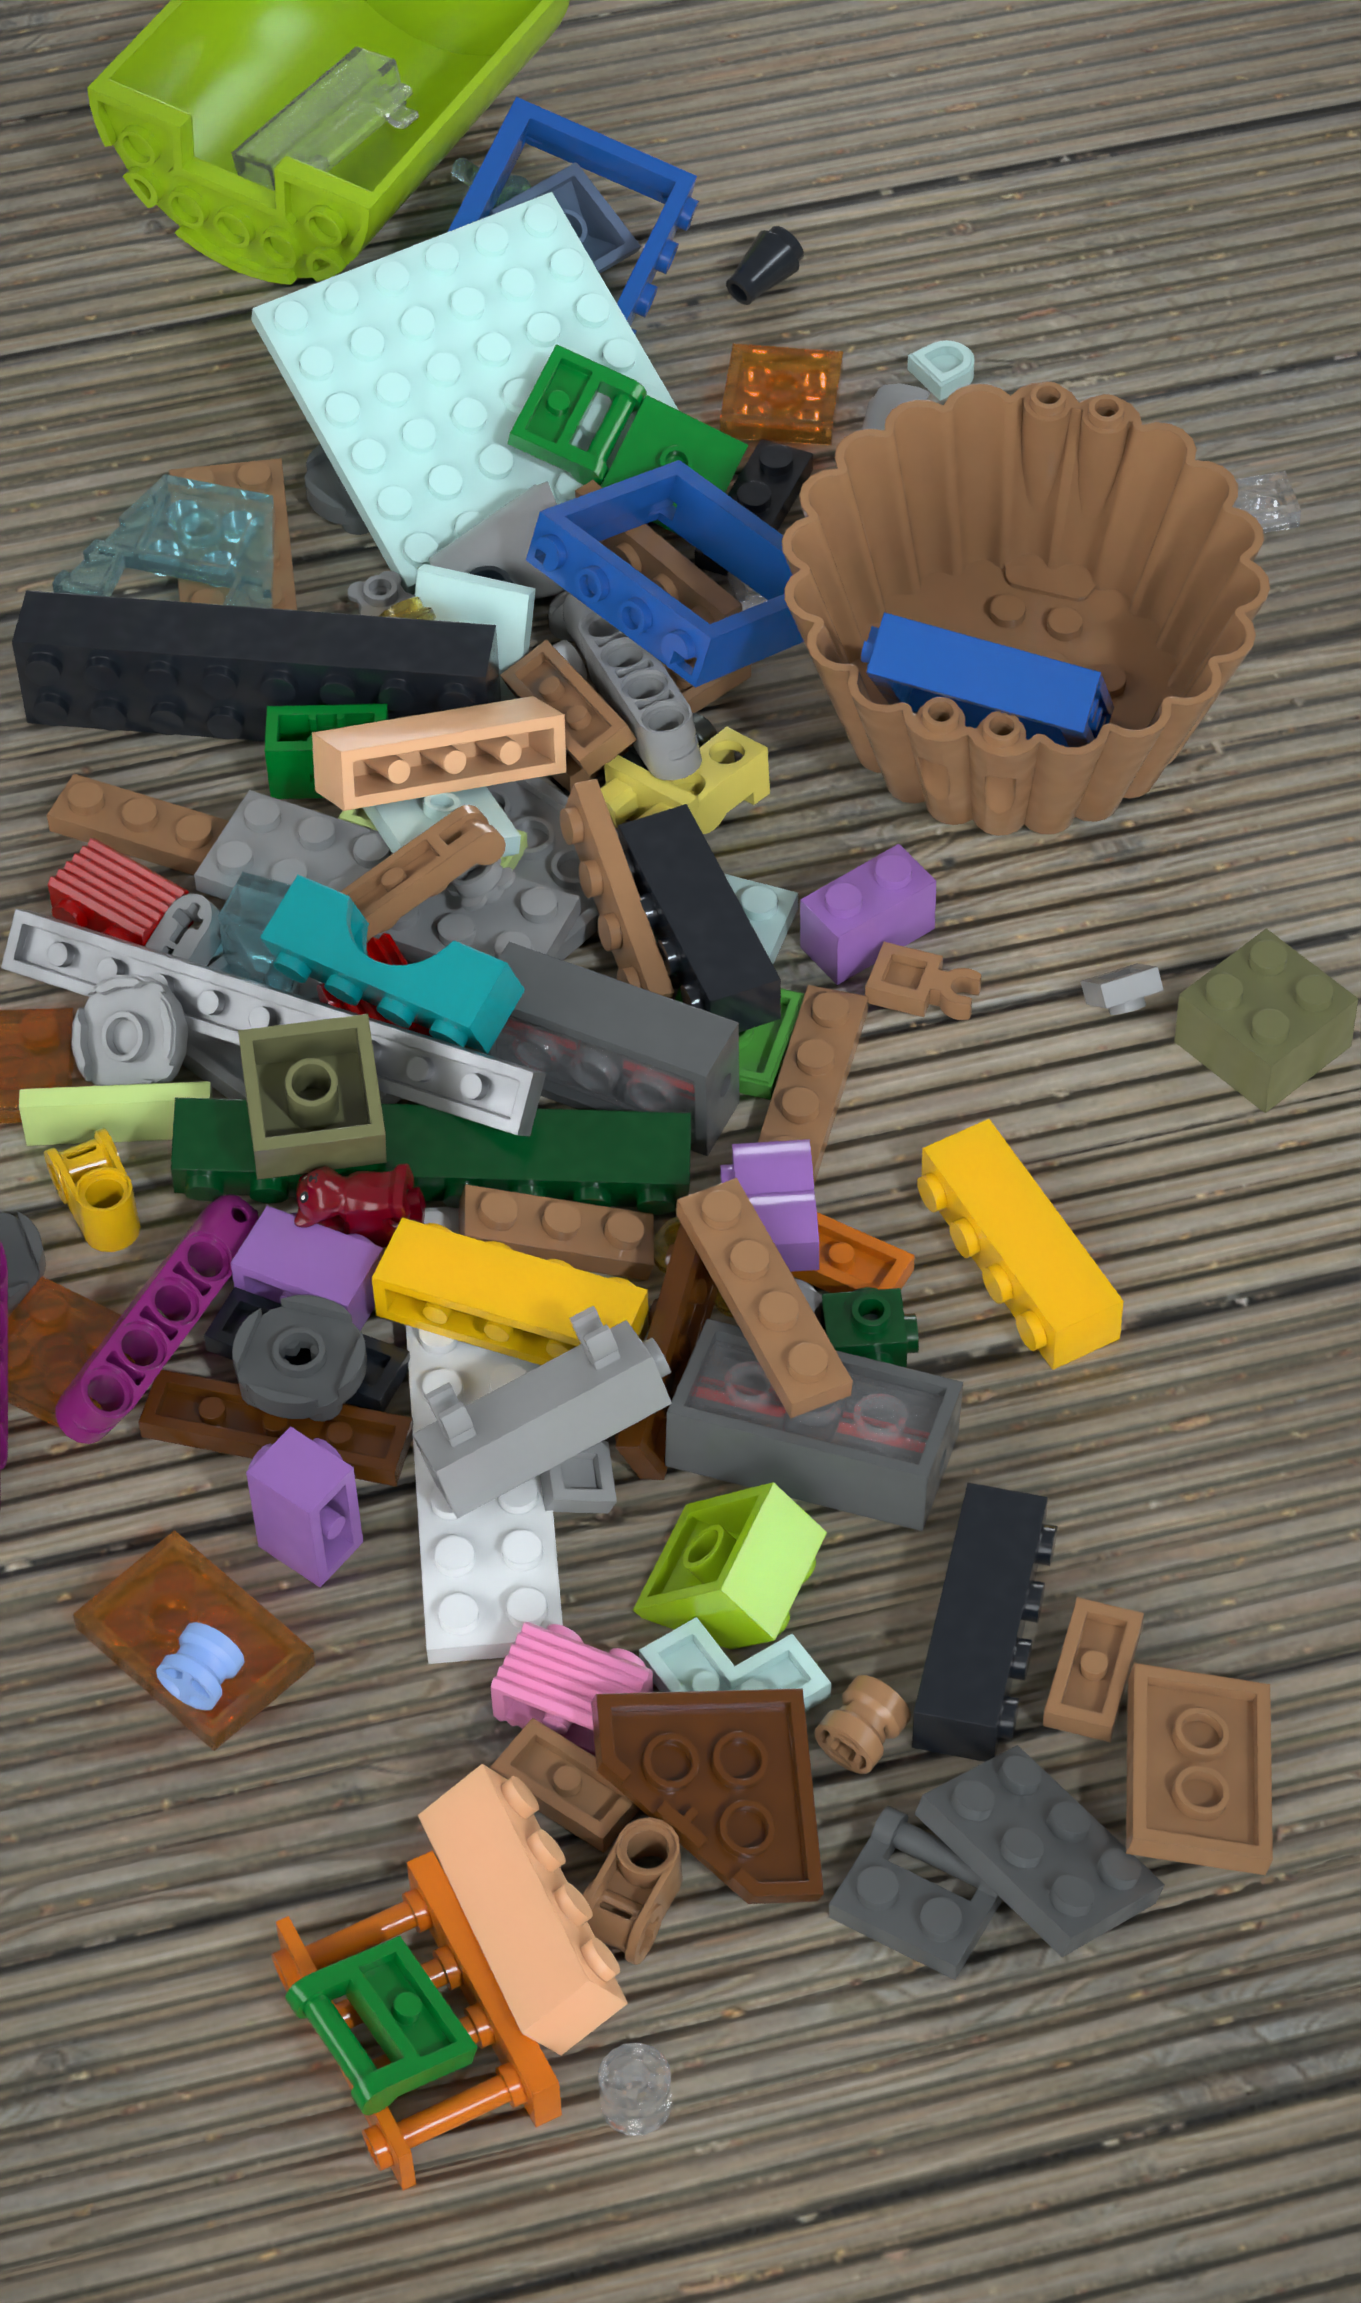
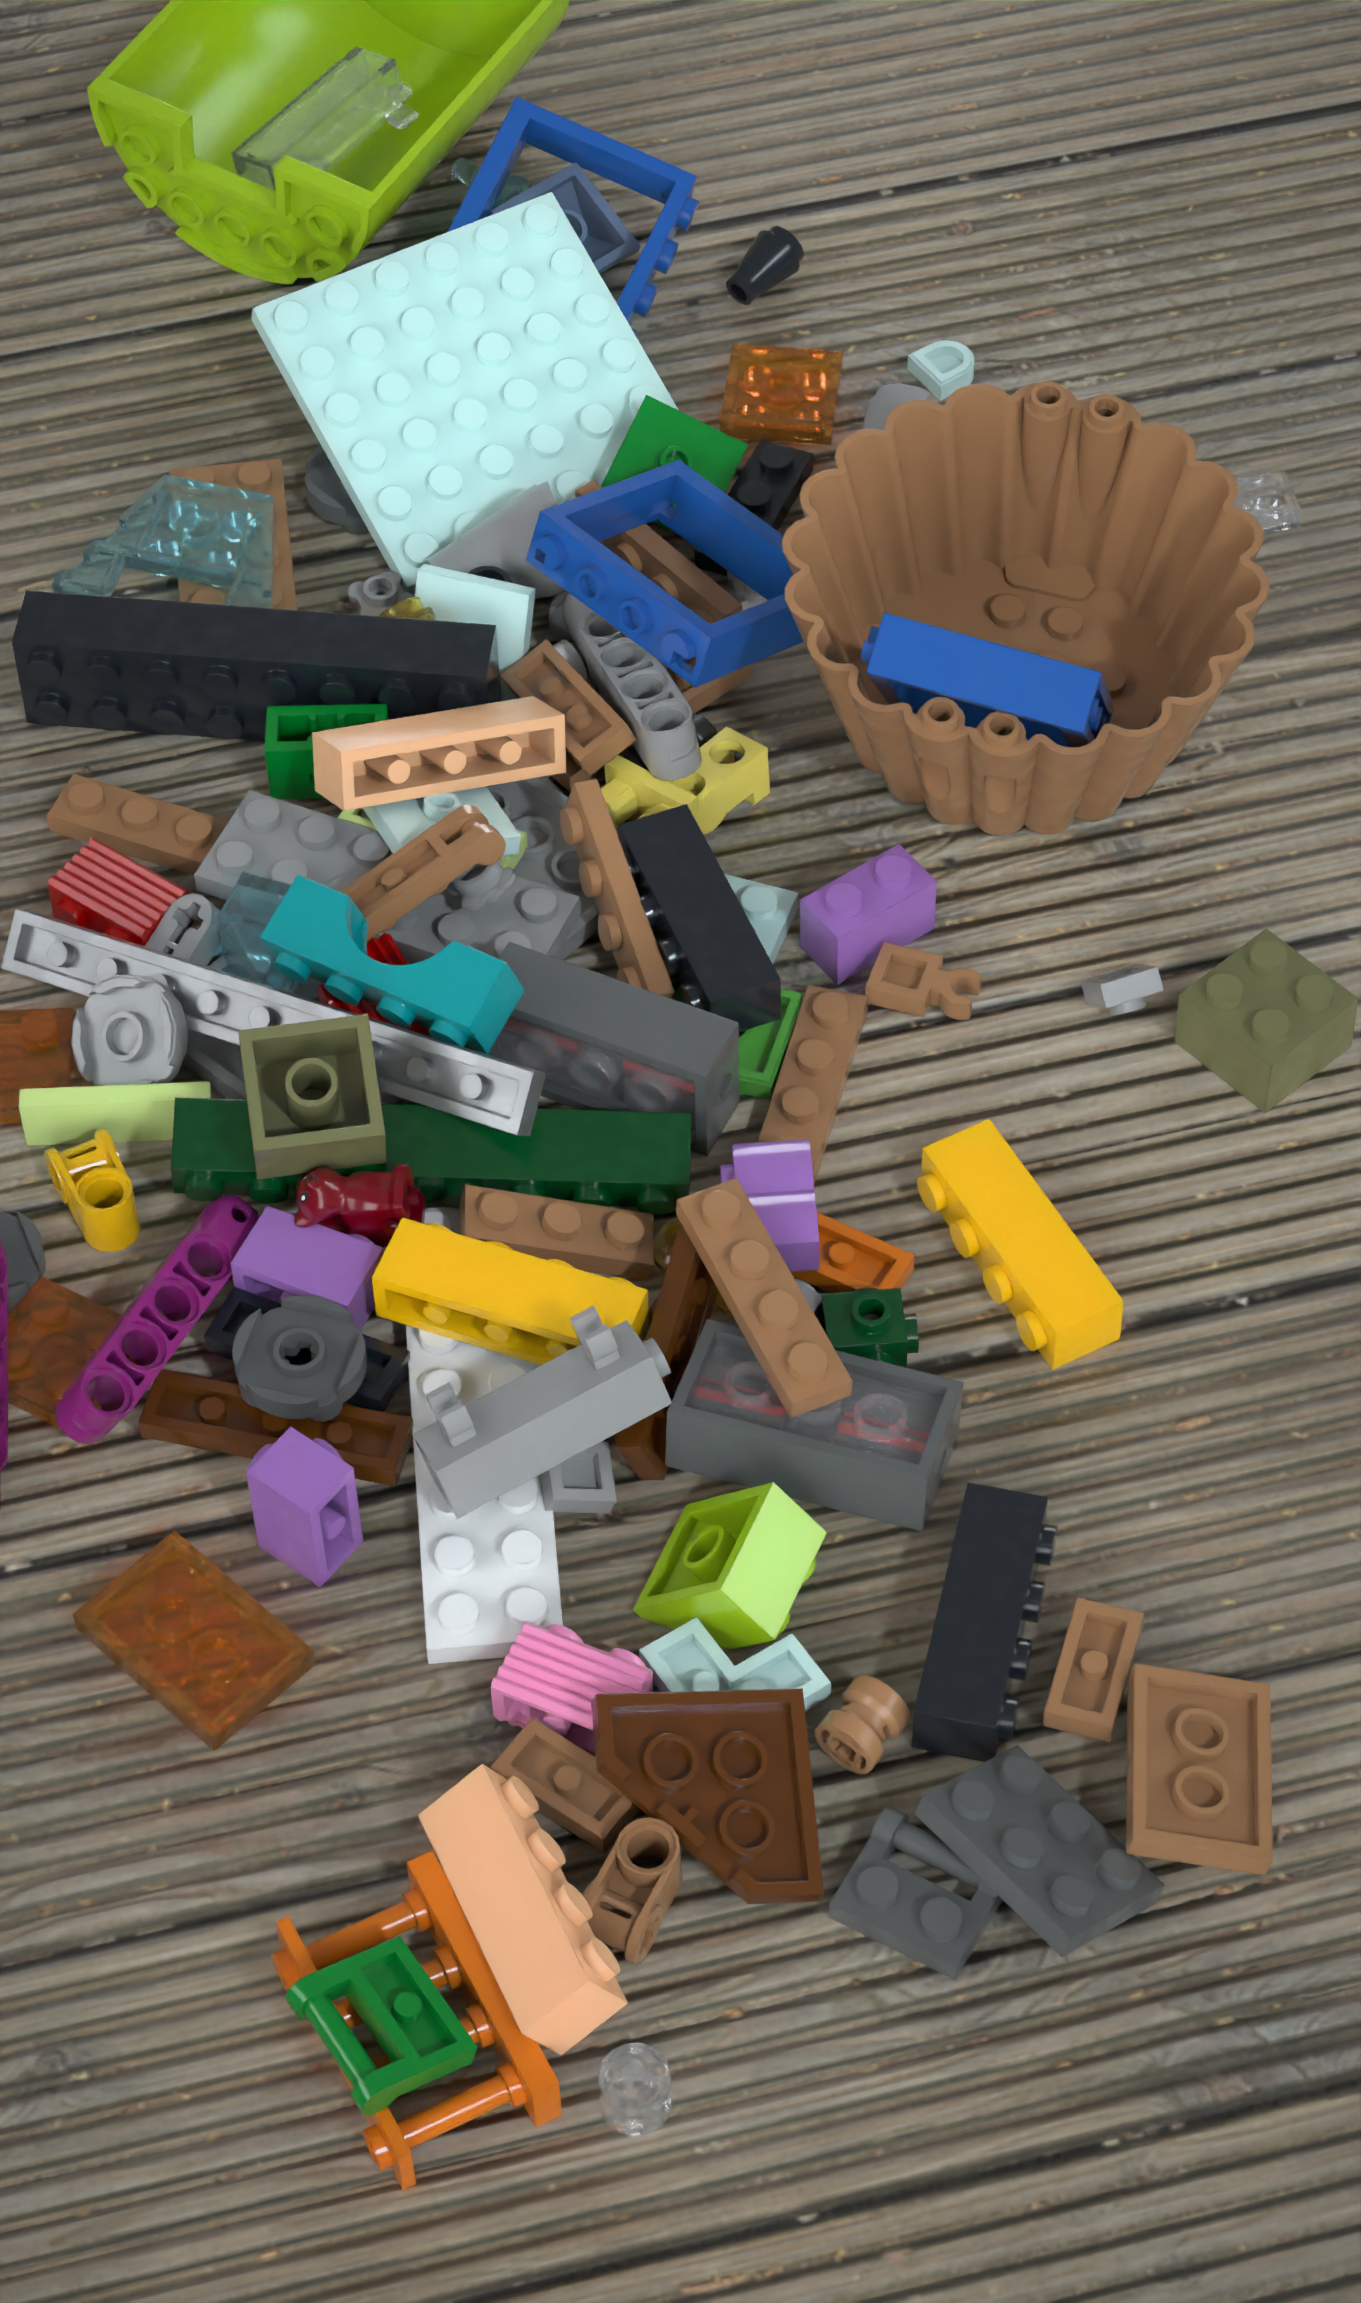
light blue wheel [156,1622,245,1710] -> none
green plate [507,344,647,486] -> none

